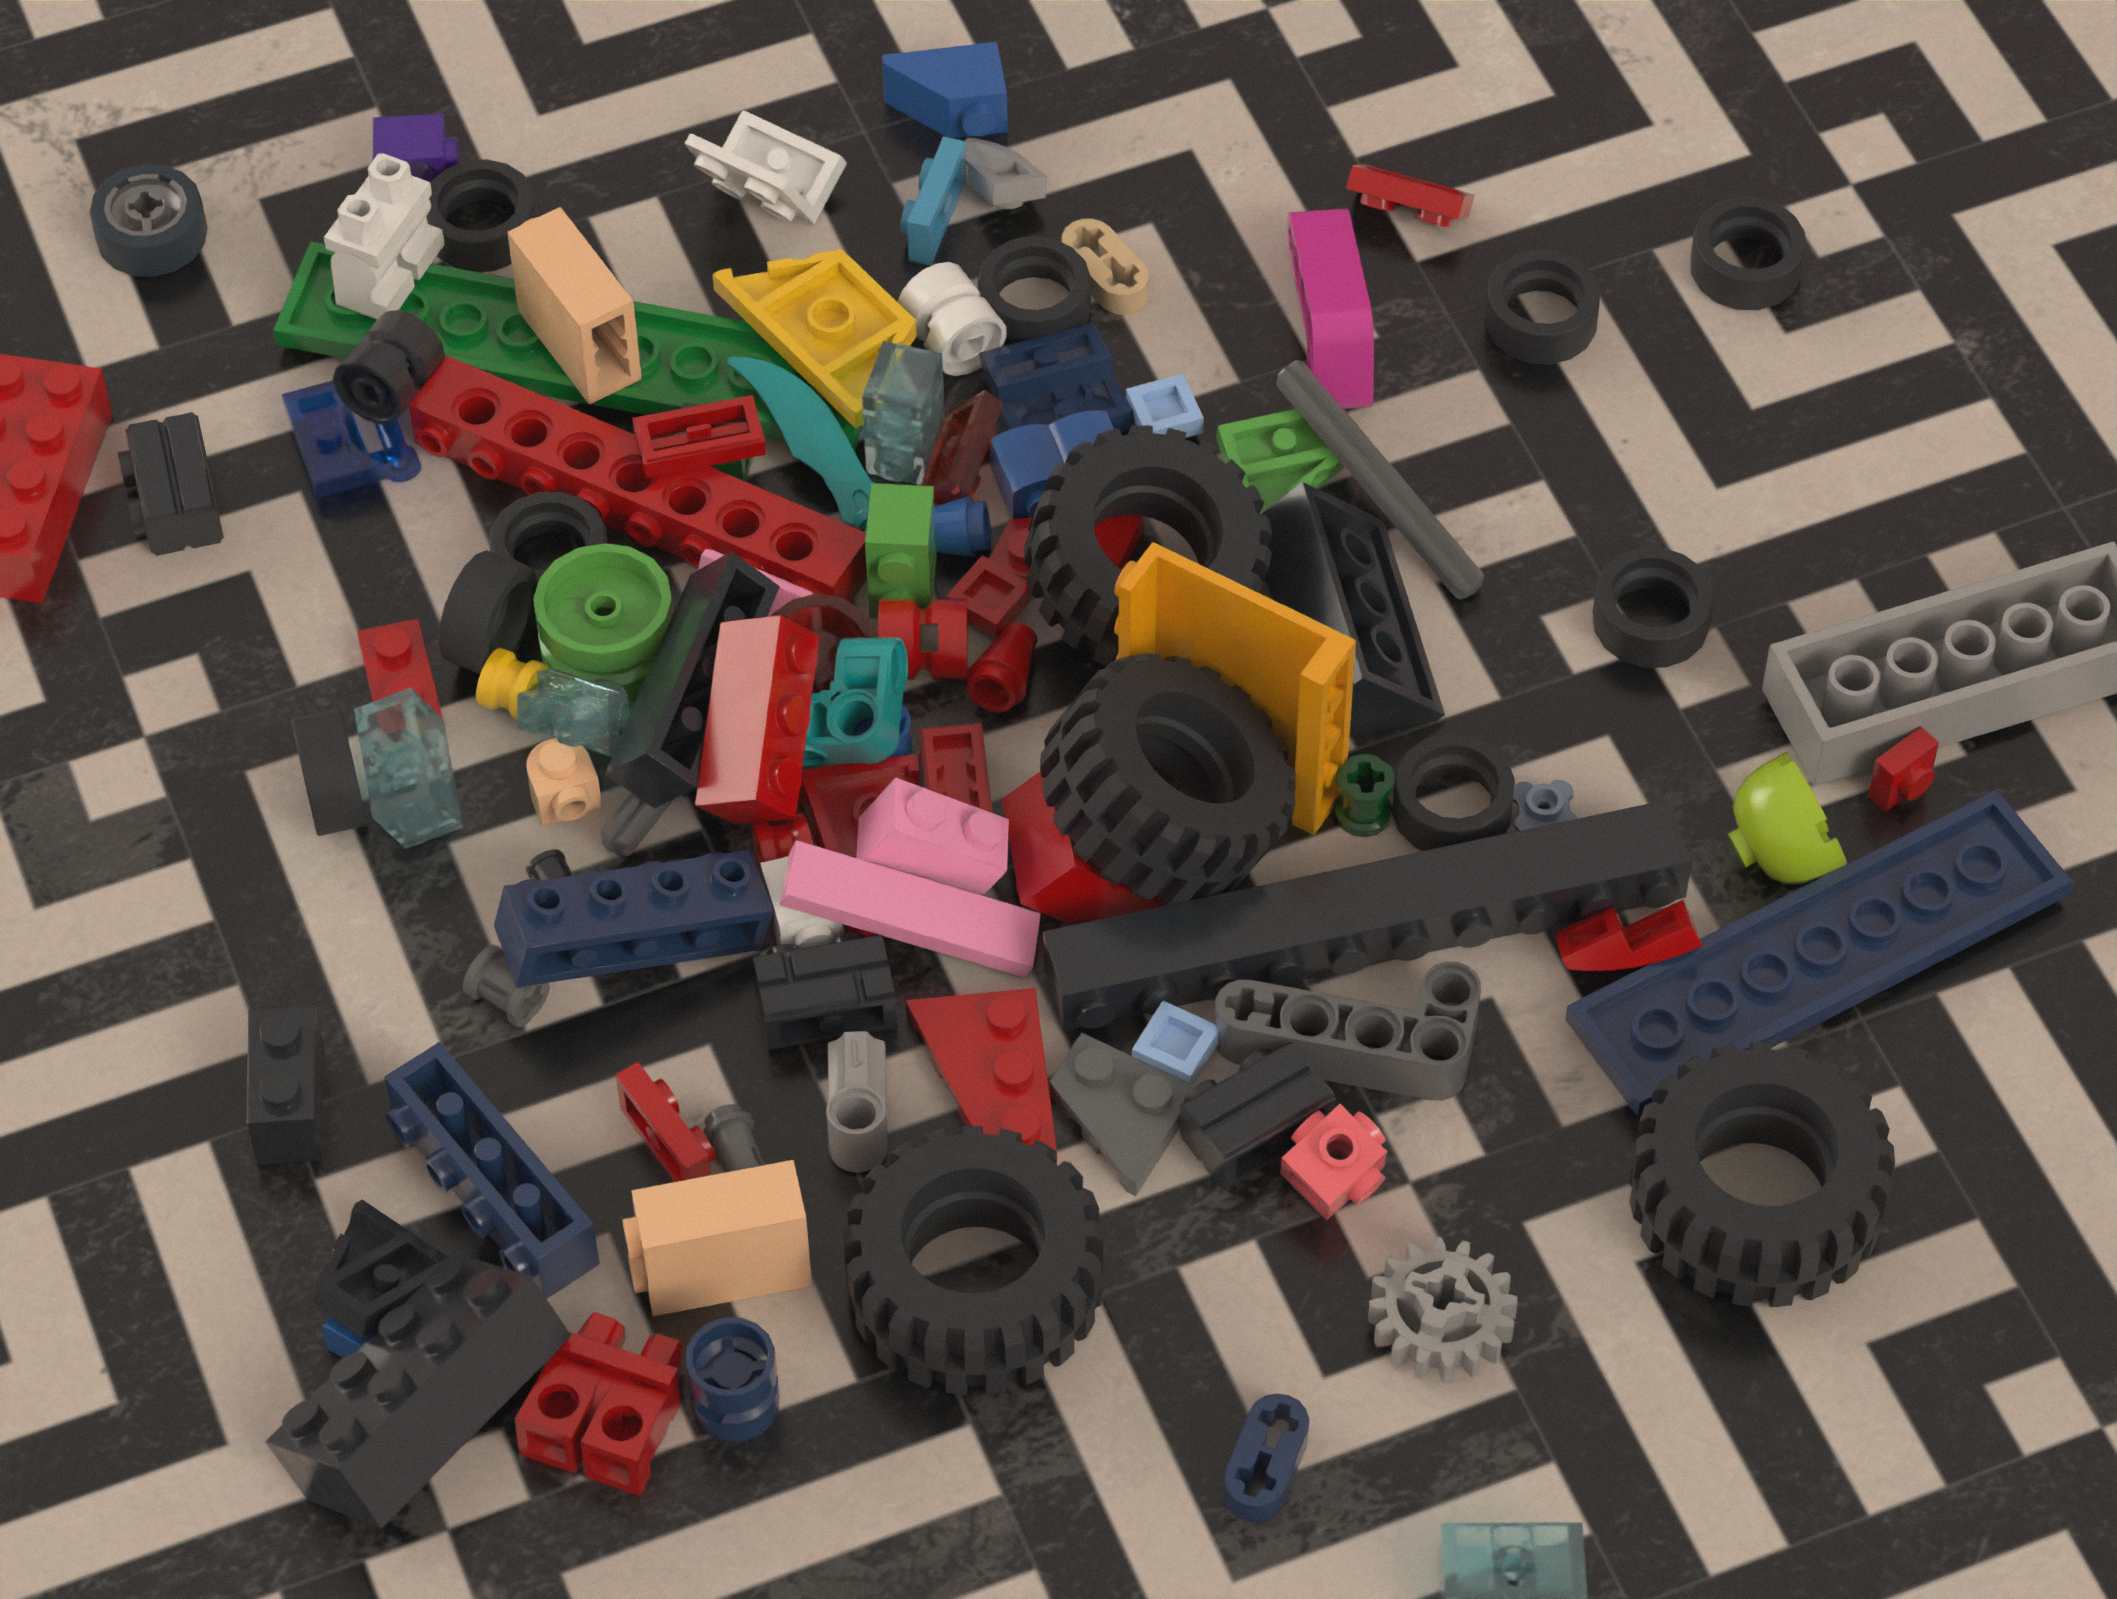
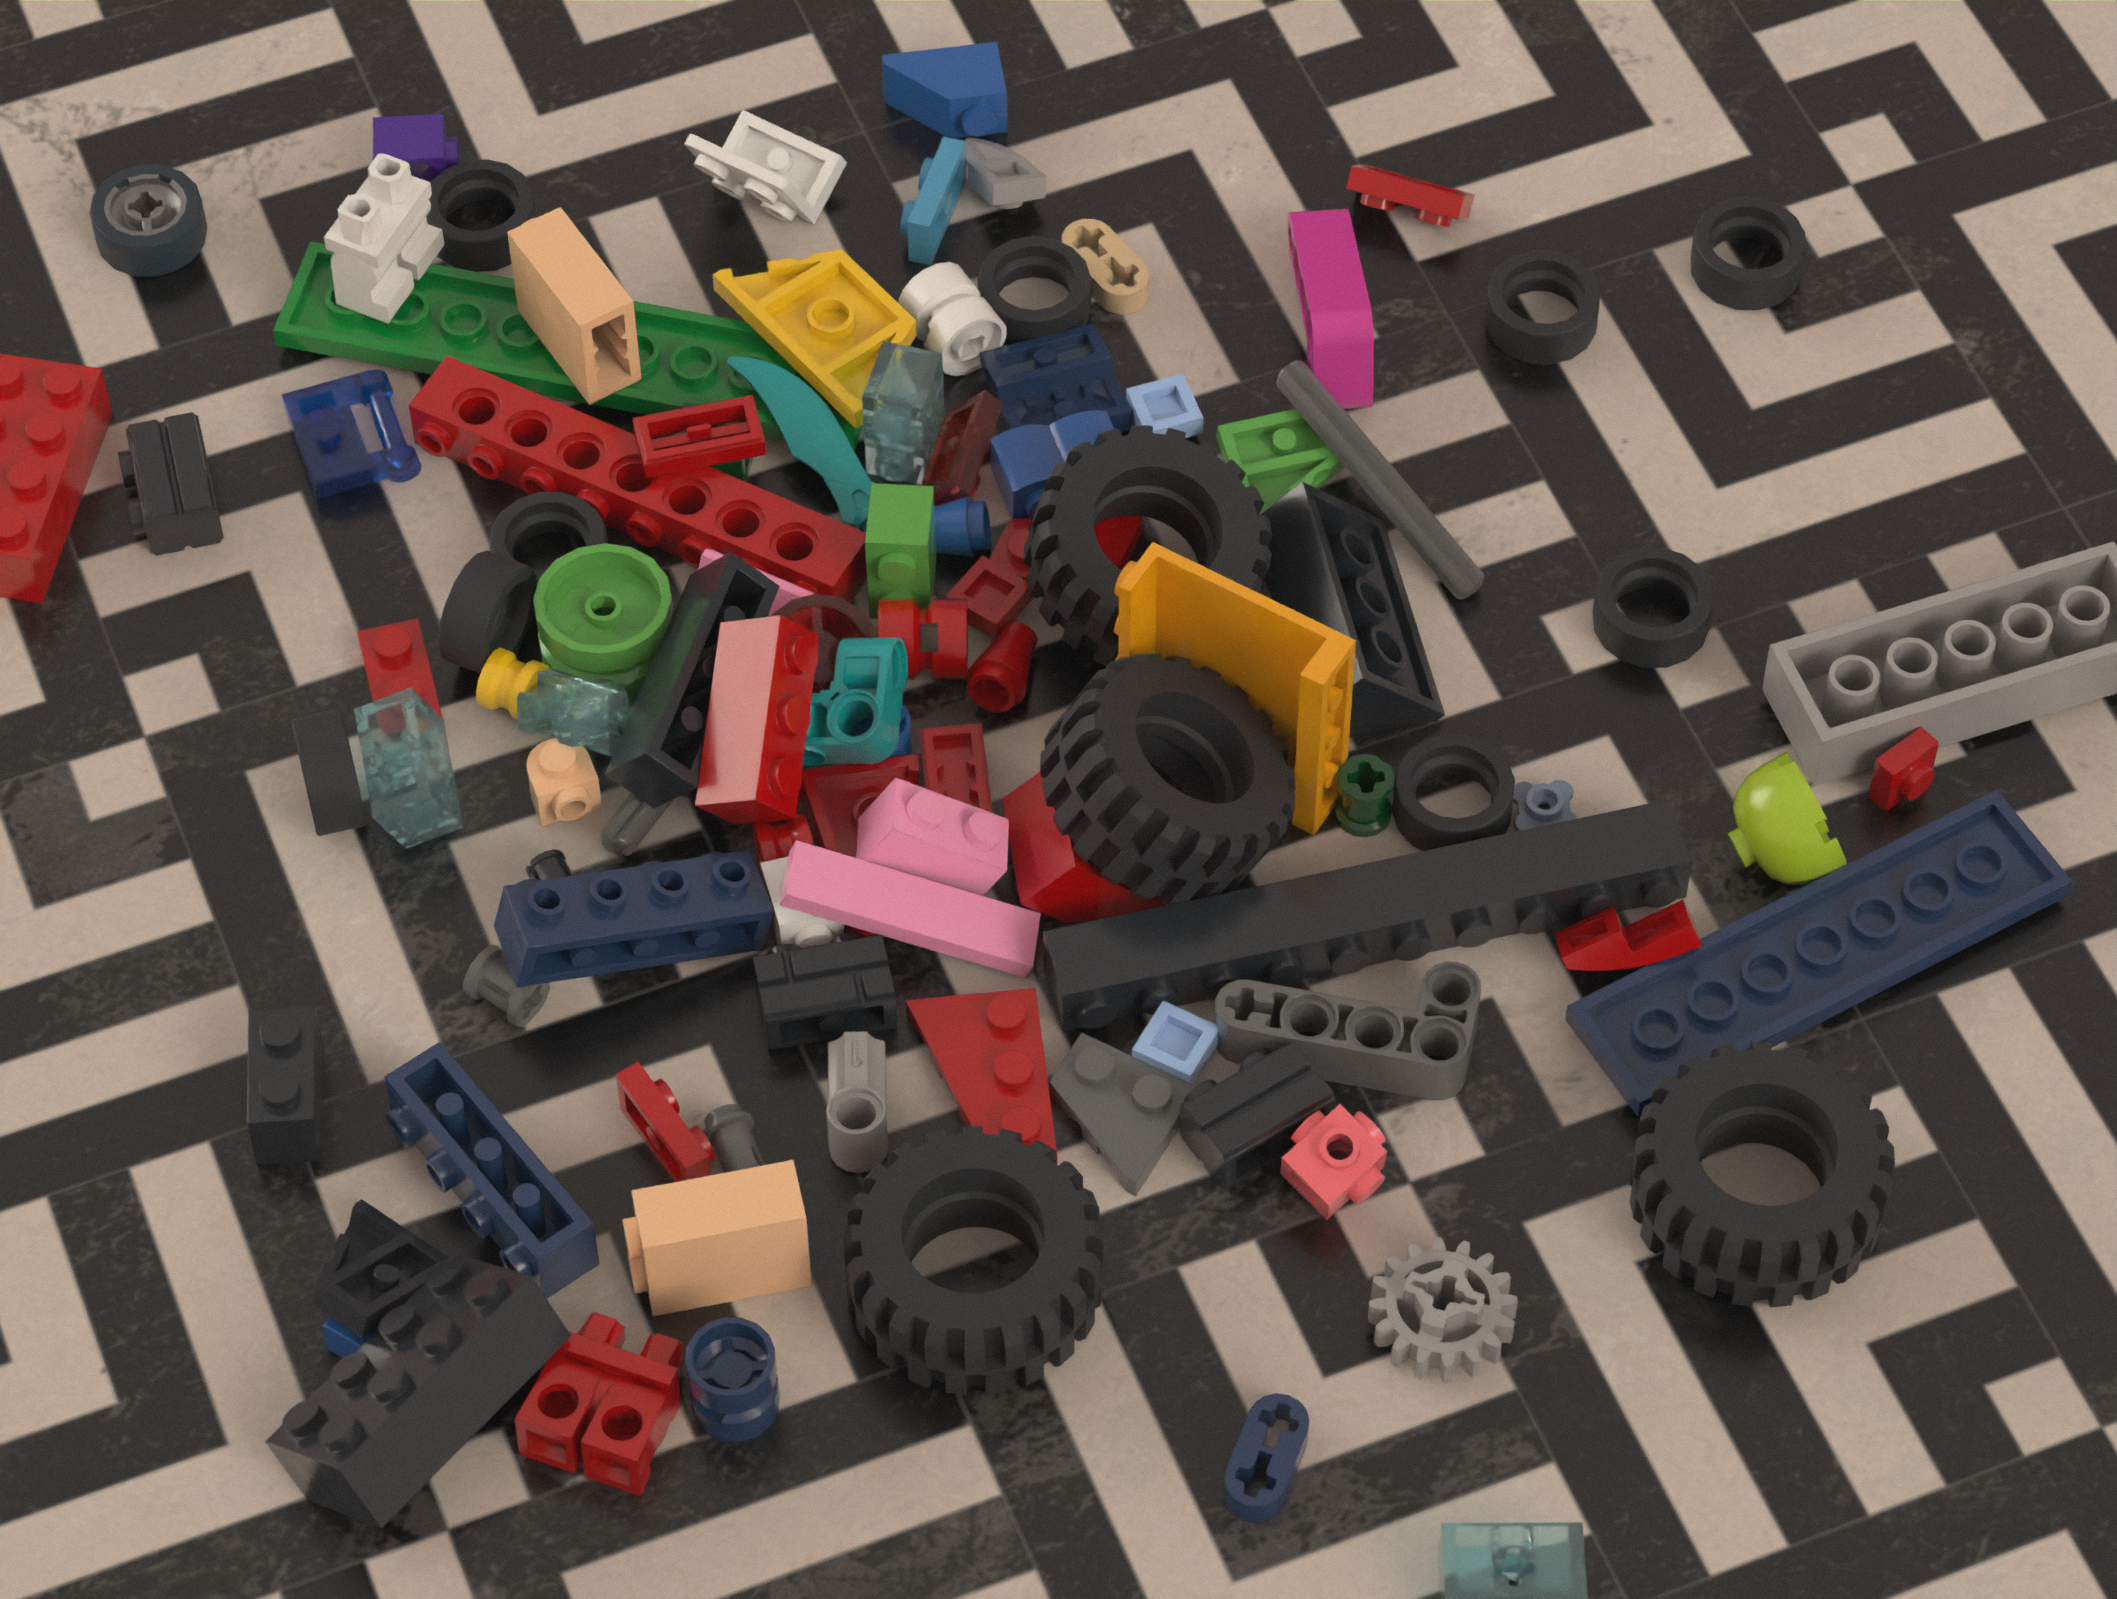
black wheel [333,310,445,424] -> none

